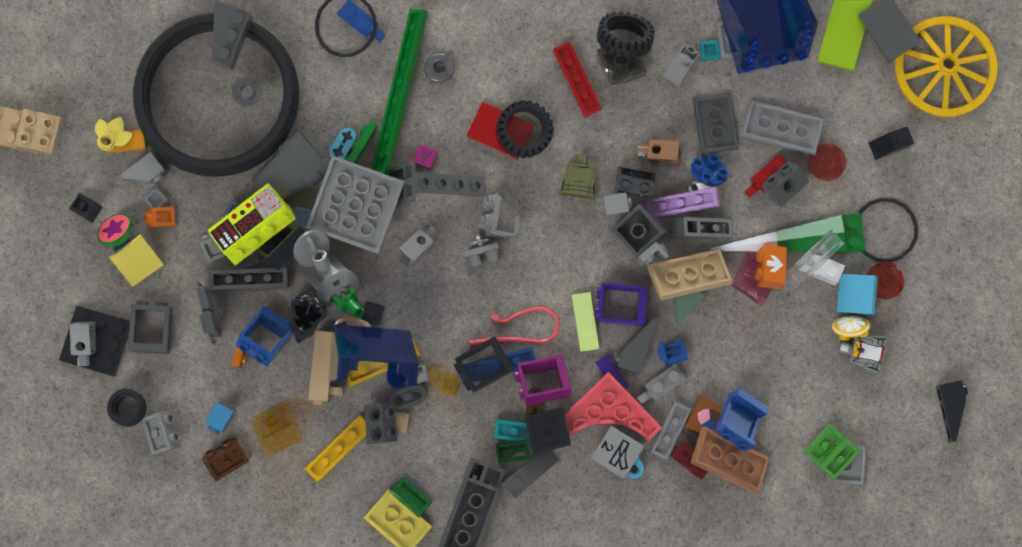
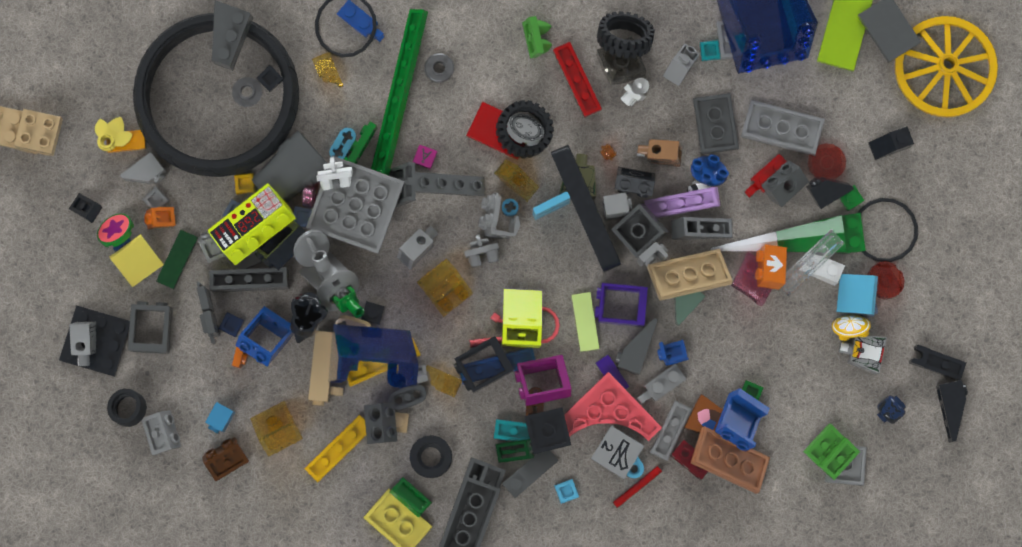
none -> dark green tile [156,229,198,290]
none -> dark blue tile [218,312,245,338]
none -> yellow tile [234,173,255,194]
none -> black plate [256,65,284,92]
none -> clear pink beam [302,187,316,209]
none -> clear yellow slope [312,52,344,87]
none -> white hips [316,157,353,190]
none -> black tyre [409,435,452,478]
none -> clear yellow slope [417,258,474,317]
none -> clear yellow slope [494,159,539,202]
none -> neon yellow slope [501,289,542,348]
none -> dark azure bush [502,198,519,216]
none -> tile [507,113,544,146]
none -> bright green tile [522,16,552,59]
none -> medium azure tile [533,192,570,220]
none -> black beam [551,145,621,272]
none -> medium azure tile [554,479,579,504]
none -> clear orange plate [600,143,617,161]
none -> red bar [612,466,662,508]
none -> white hips [620,78,650,106]
none -> green plate [742,380,764,401]
none -> black slope [806,177,854,209]
none -> green plate [839,185,865,211]
none -> dark blue head [877,395,906,424]
none -> black plate [909,345,967,381]

